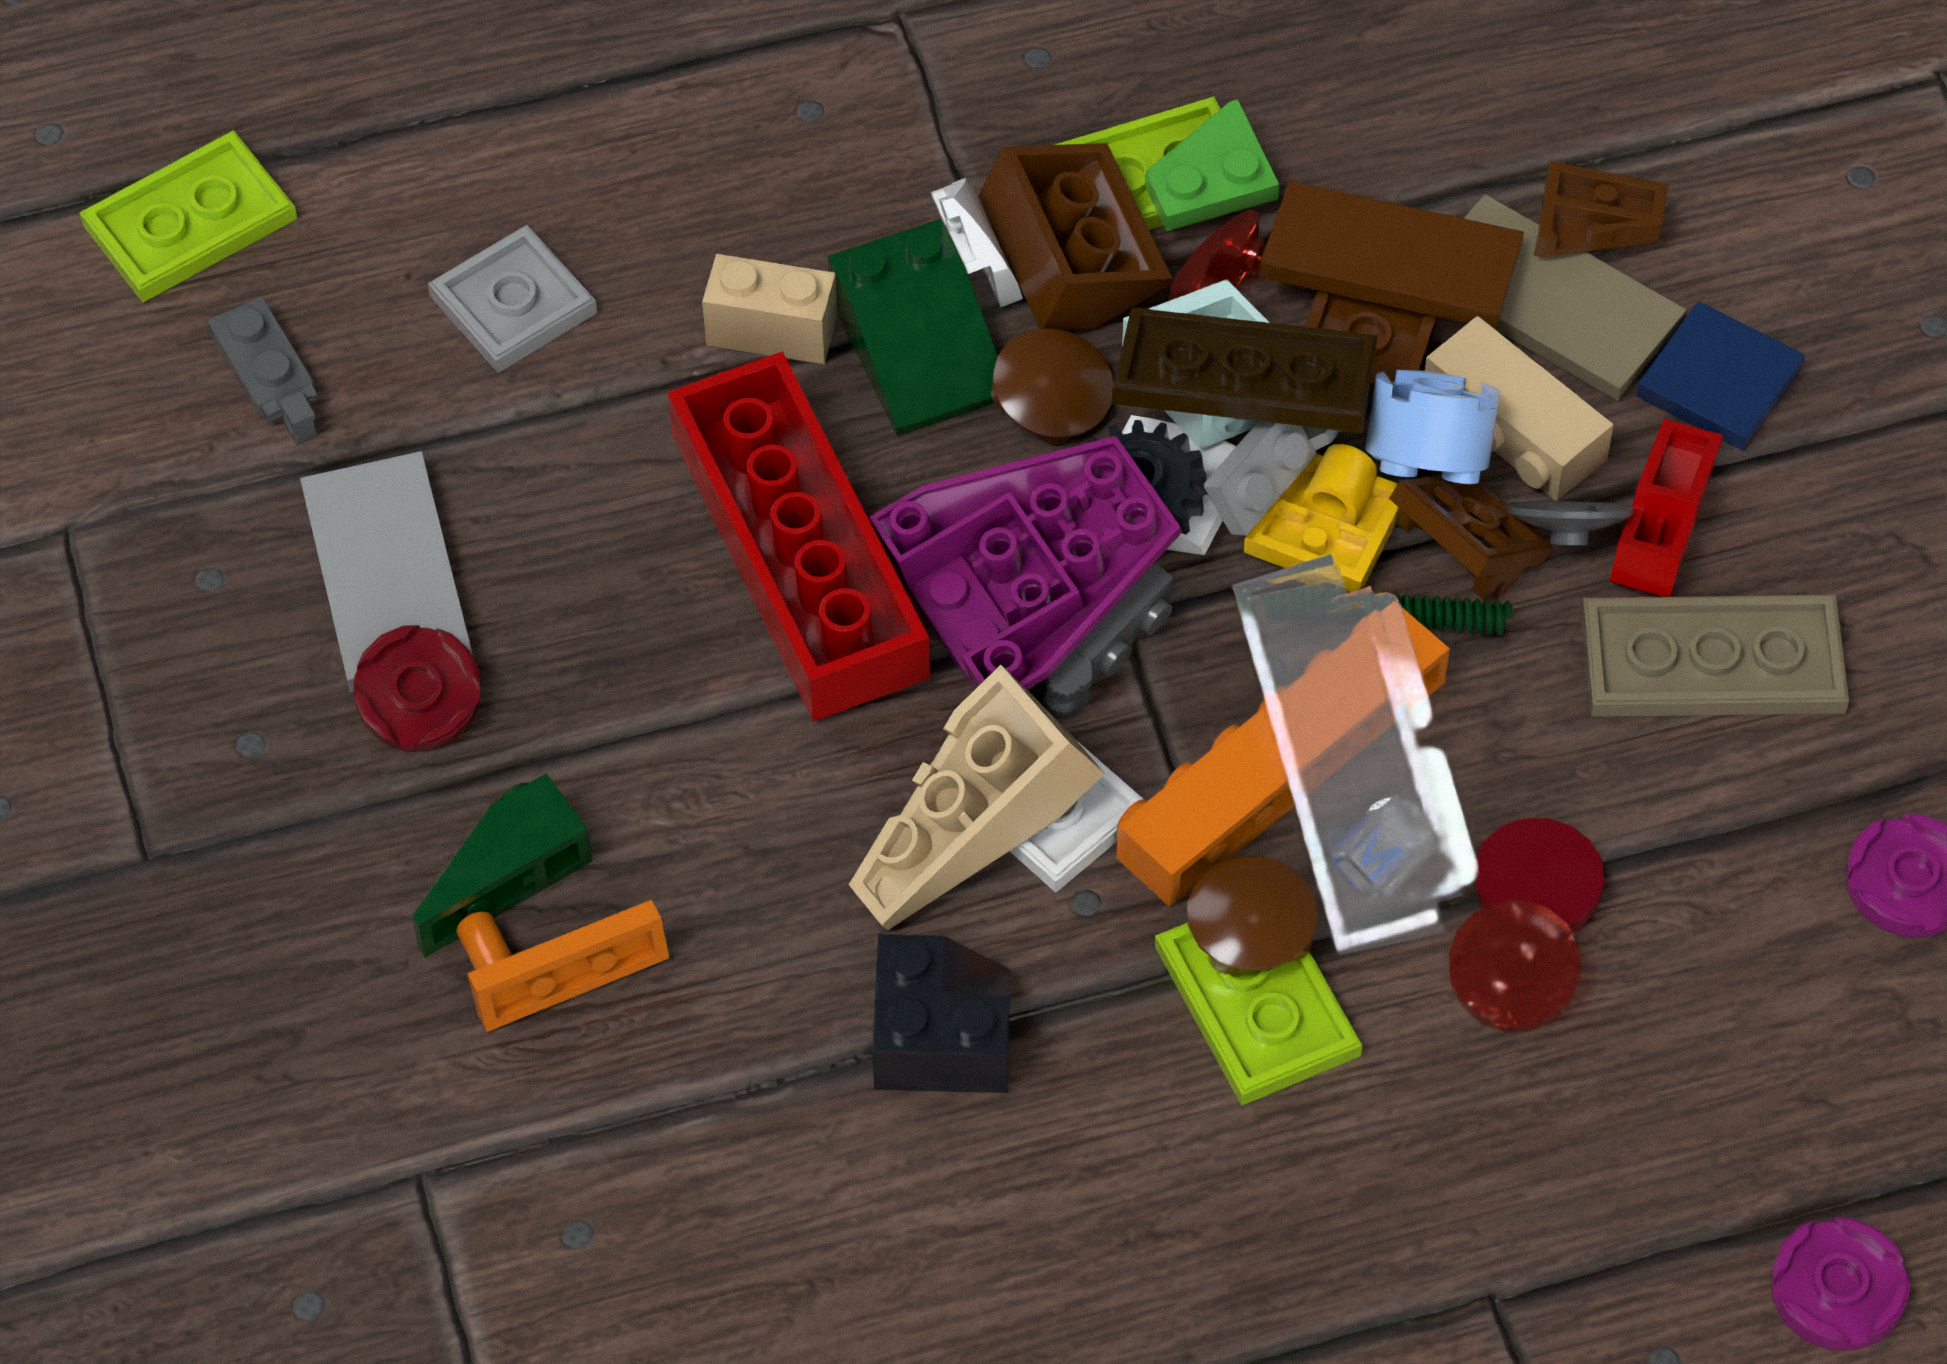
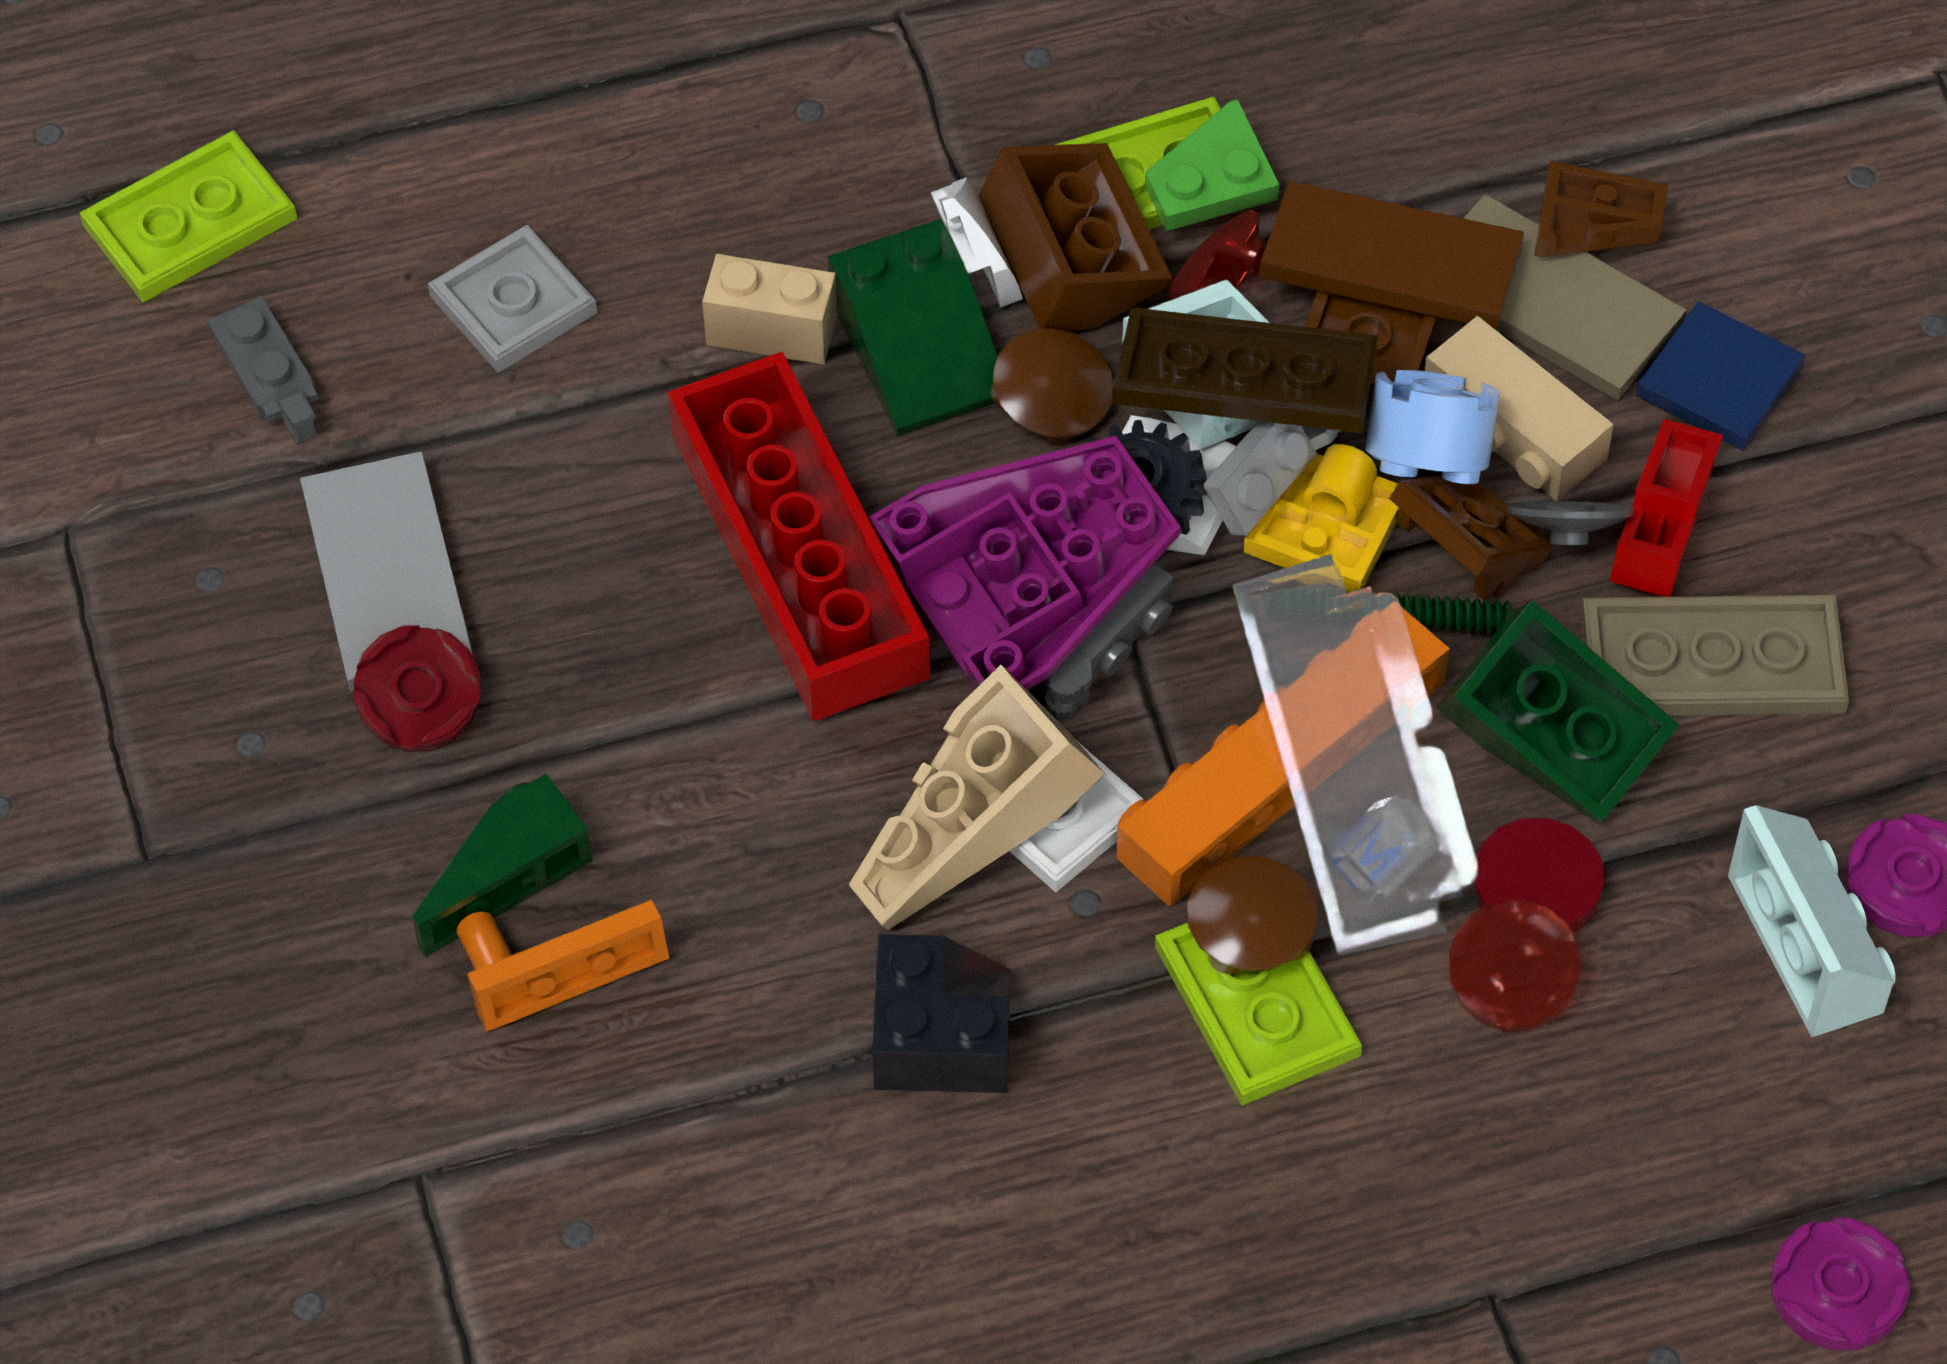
none -> dark green slope [1435,600,1680,824]
none -> light aqua slope [1728,805,1895,1037]

